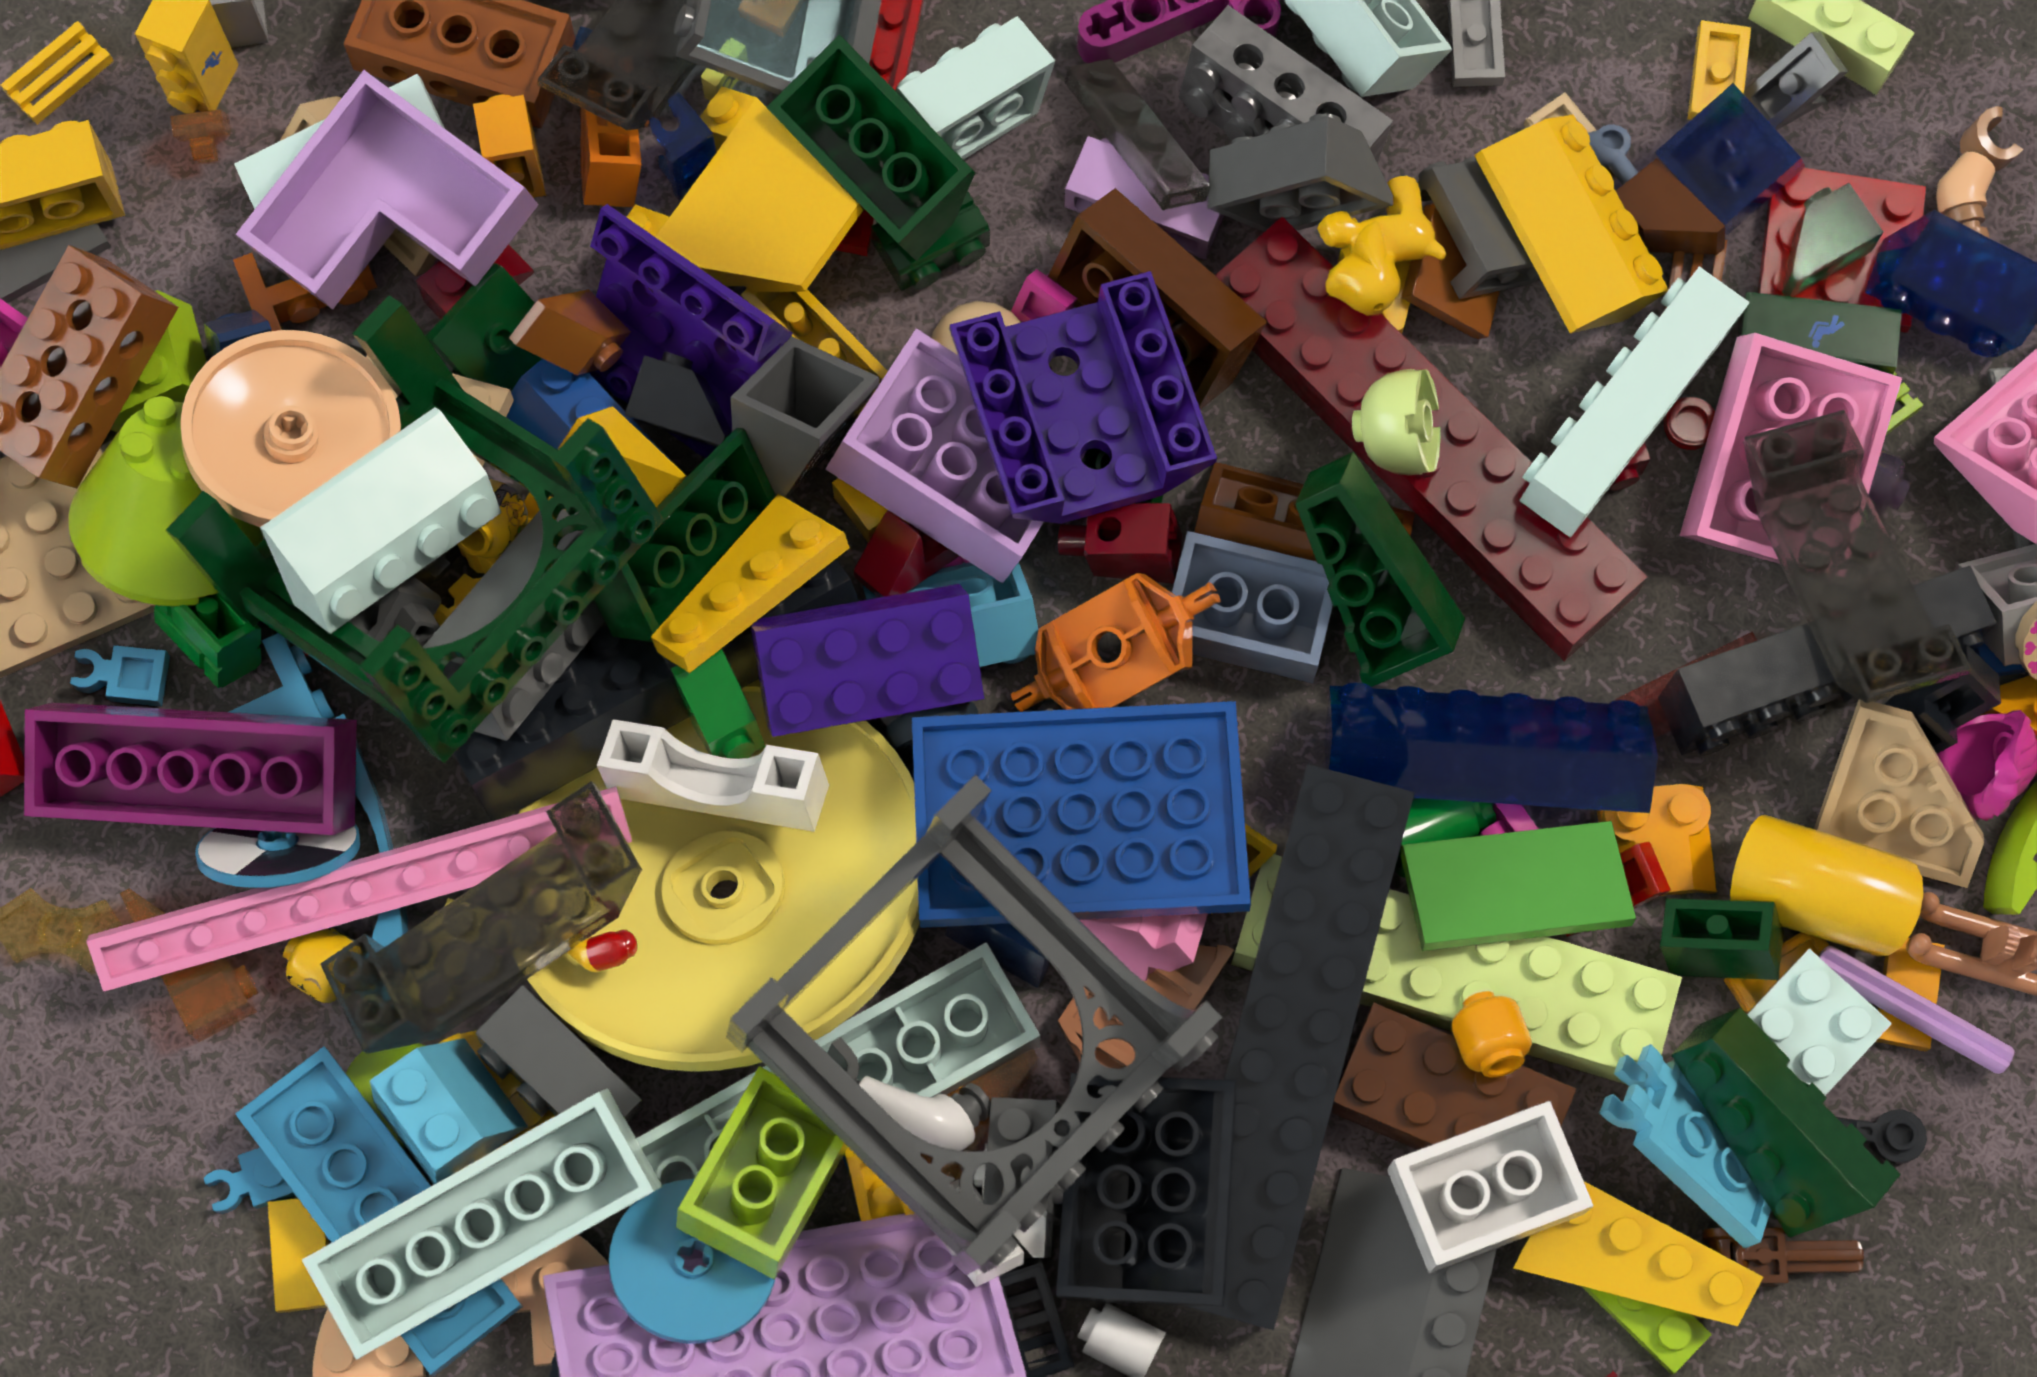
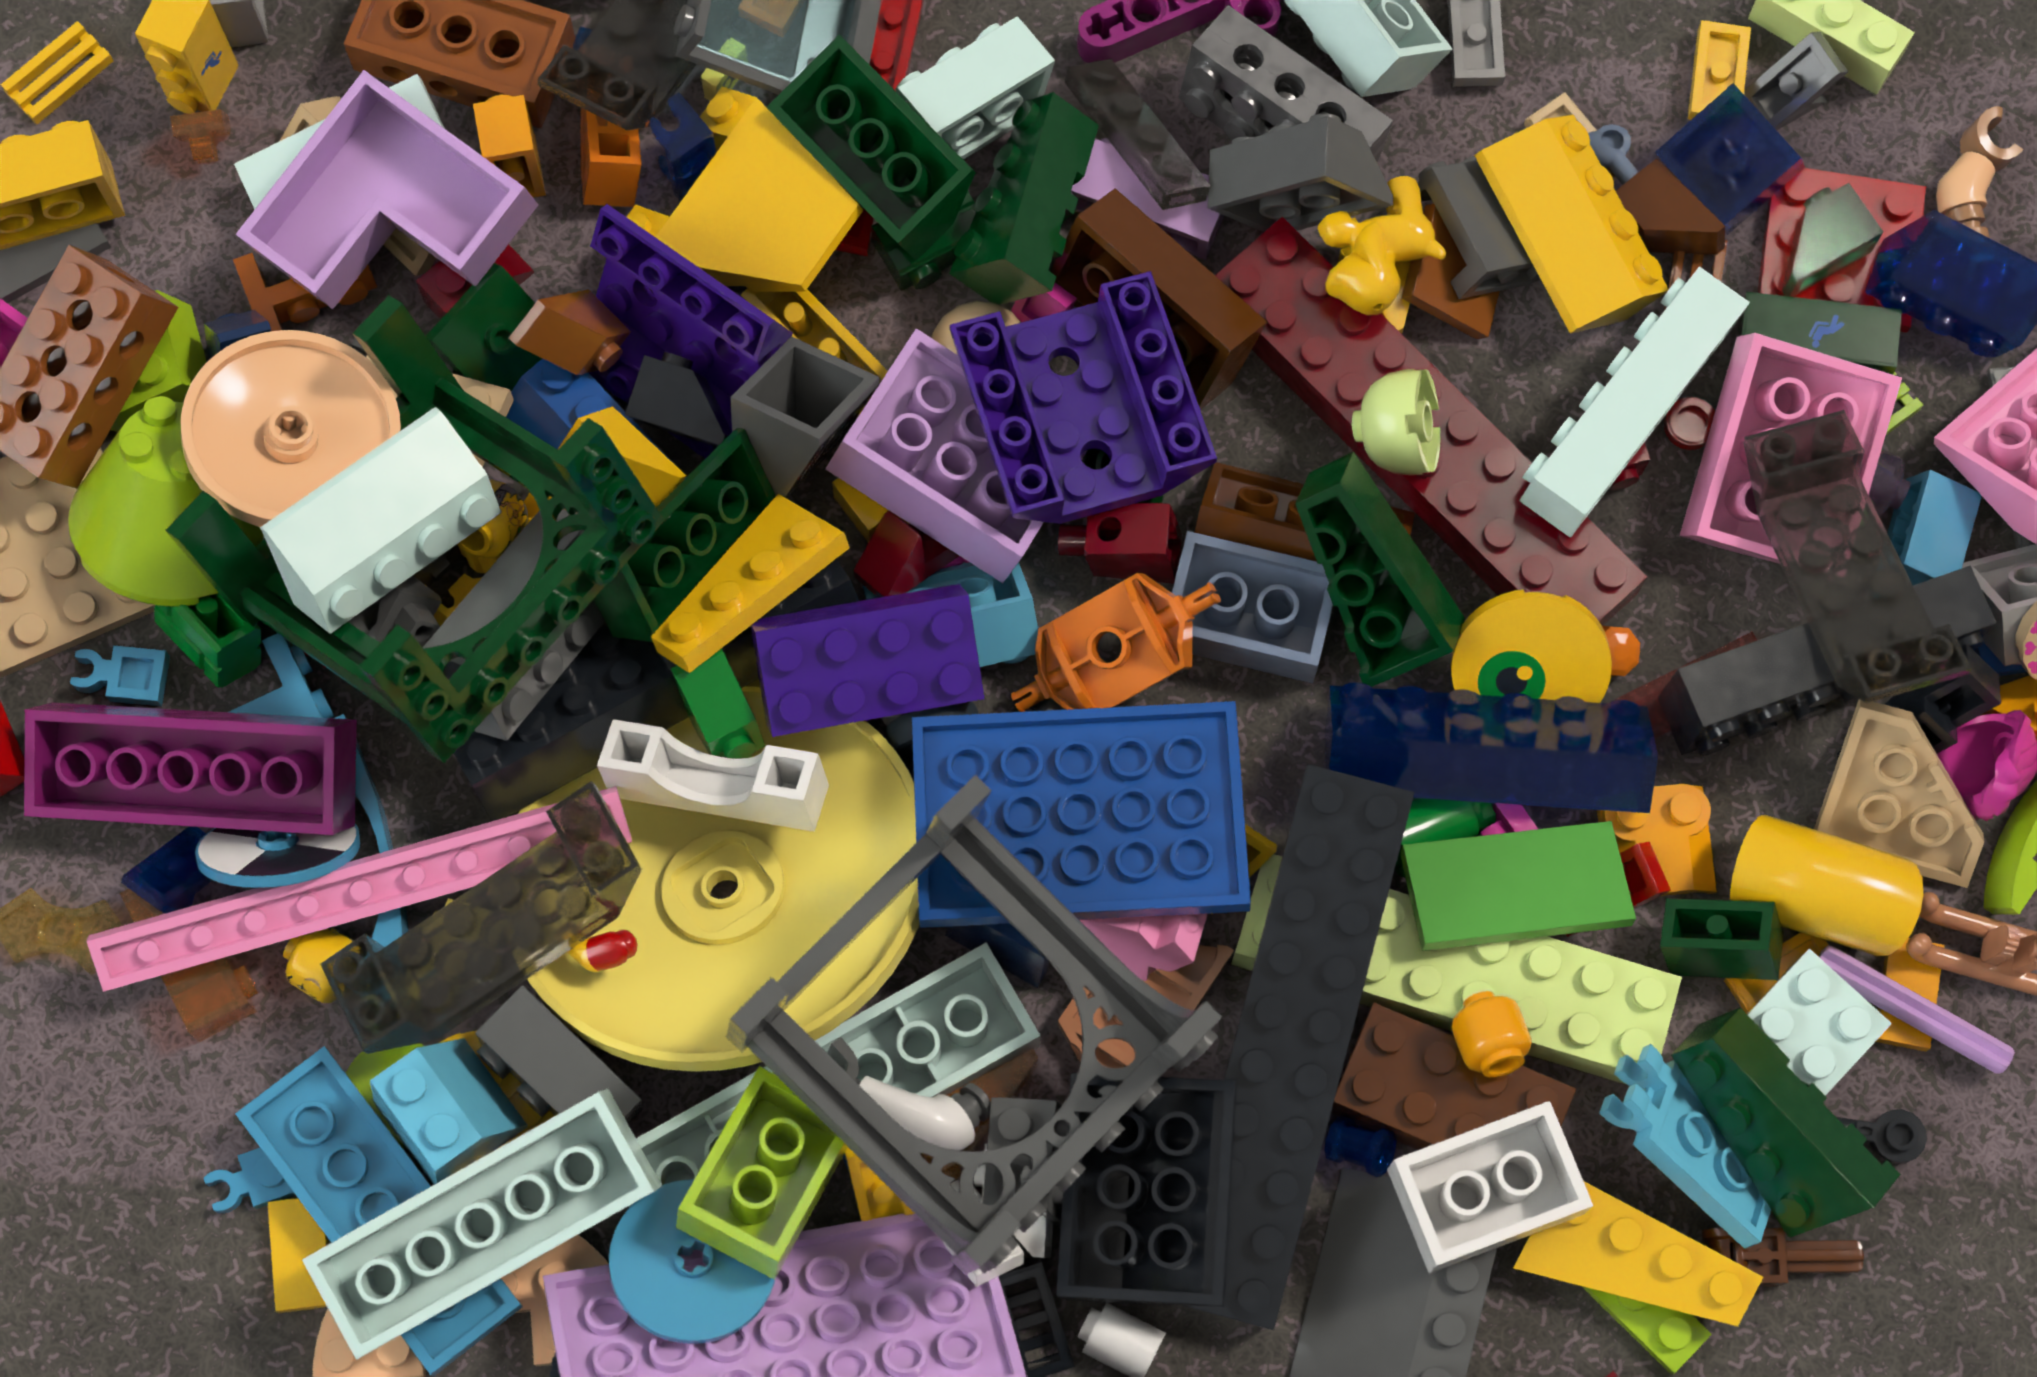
none -> clear blue slope [121,826,213,914]
none -> dark green wedge [949,92,1099,305]
none -> clear blue bush [1325,1115,1397,1177]
none -> yellow tile [1451,589,1612,740]
none -> orange tile [1602,626,1641,676]
none -> dark azure brick [1876,470,1982,586]

